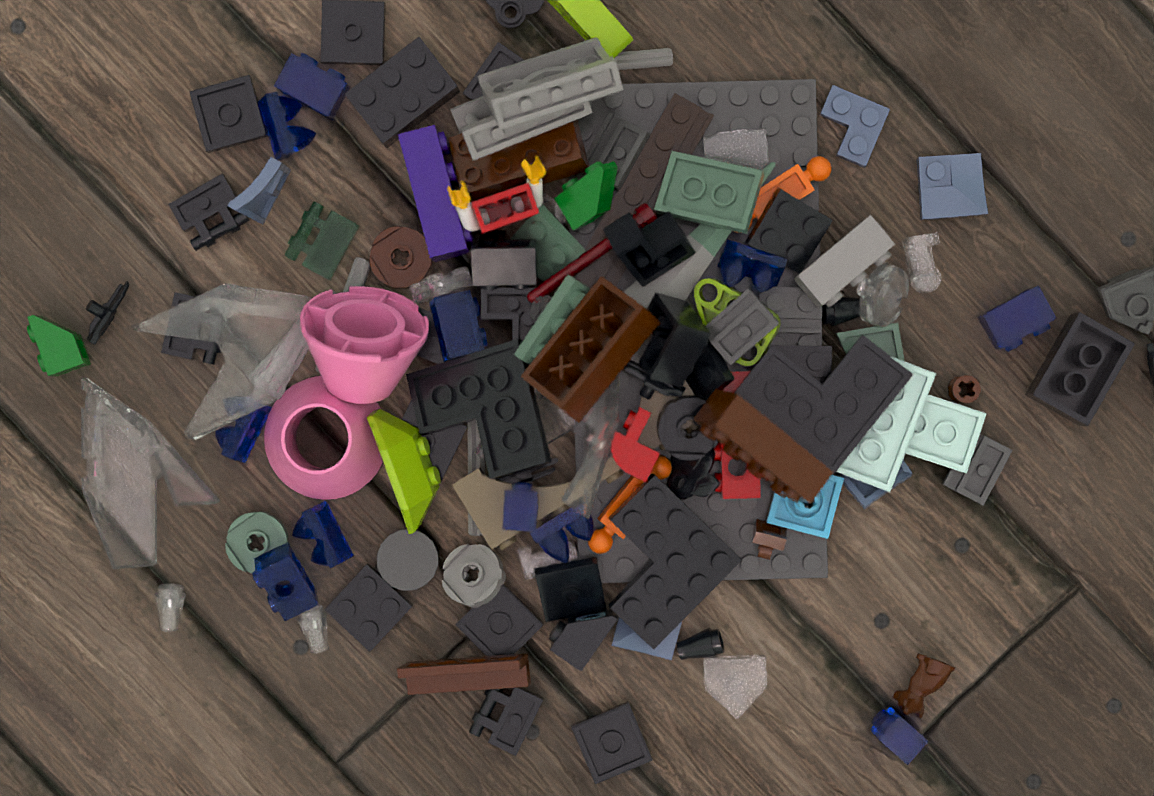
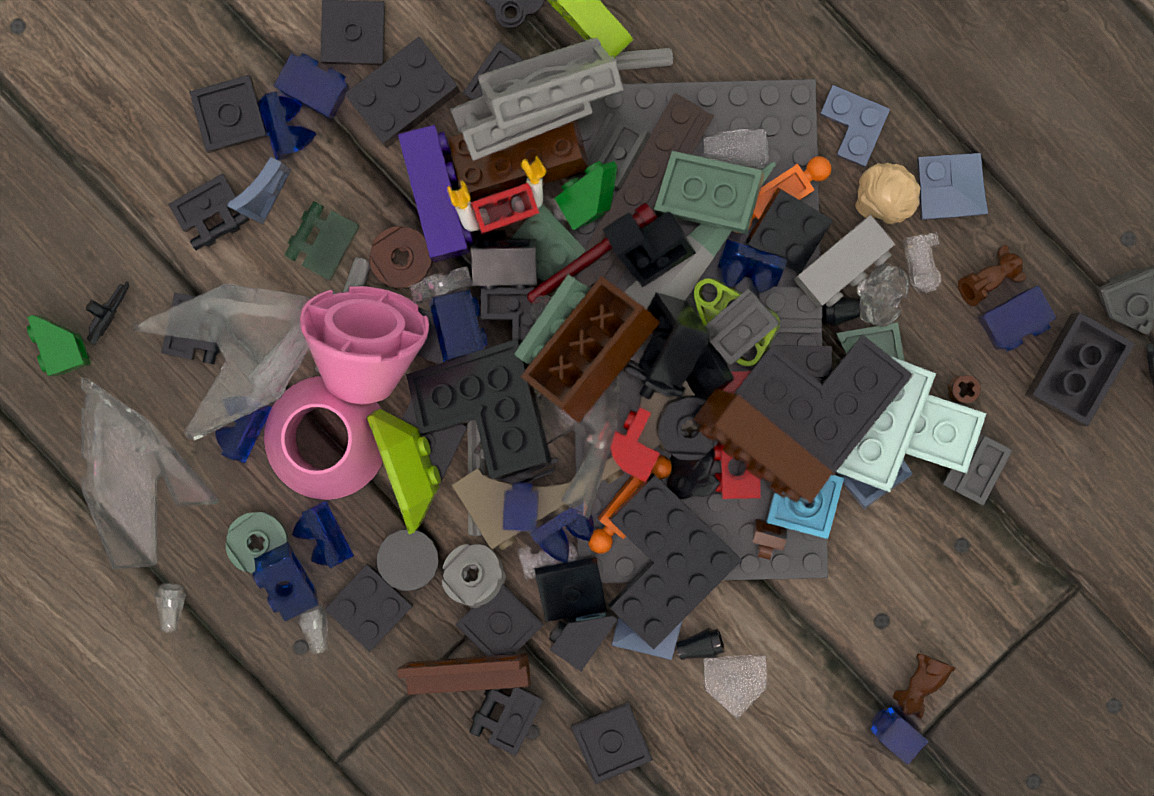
none -> tan hair [855,163,920,224]
none -> reddish brown animal [958,245,1026,307]

